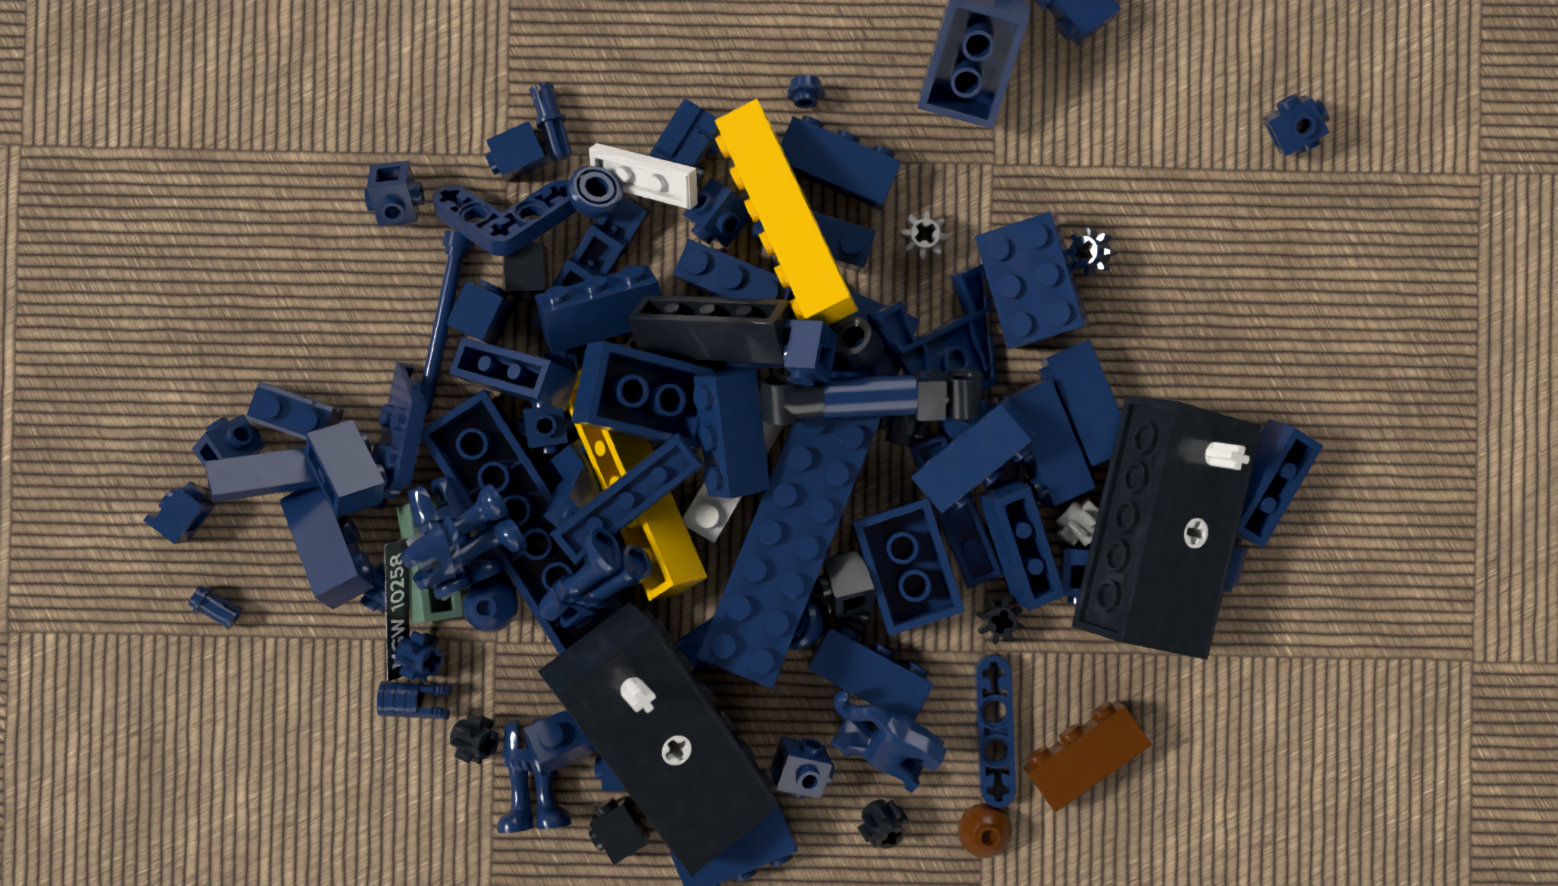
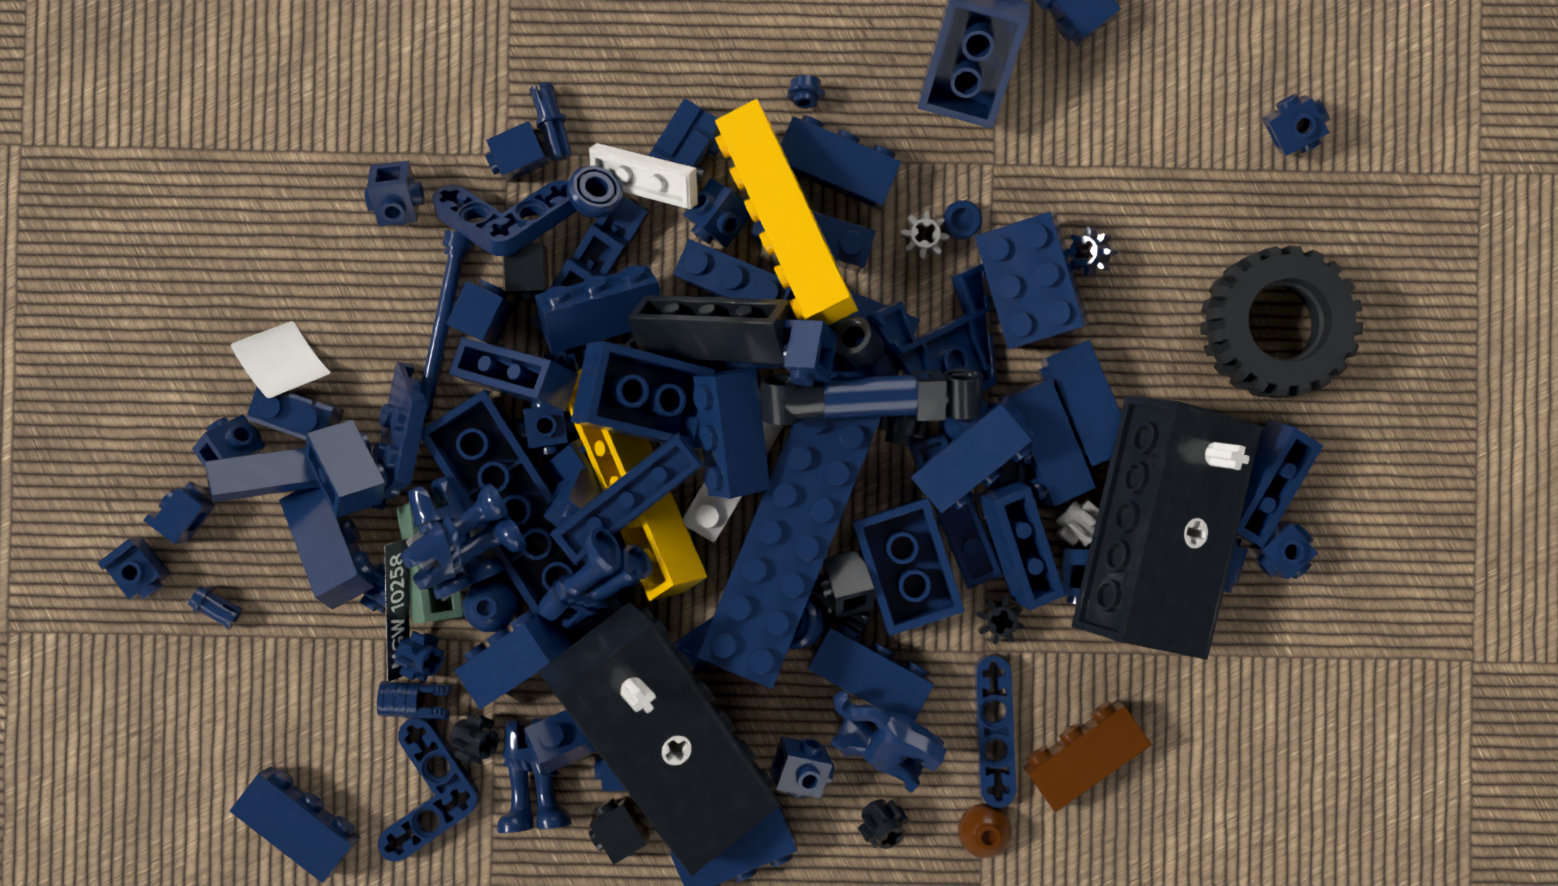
none -> dark blue brick [97,537,171,600]
none -> dark blue brick [229,767,361,883]
none -> white sticker [231,321,330,398]
none -> dark blue beam [378,718,480,862]
none -> dark blue brick [454,610,573,710]
none -> dark blue tile [942,200,982,240]
none -> black tyre [1200,245,1364,398]
none -> dark blue brick [1249,522,1318,580]

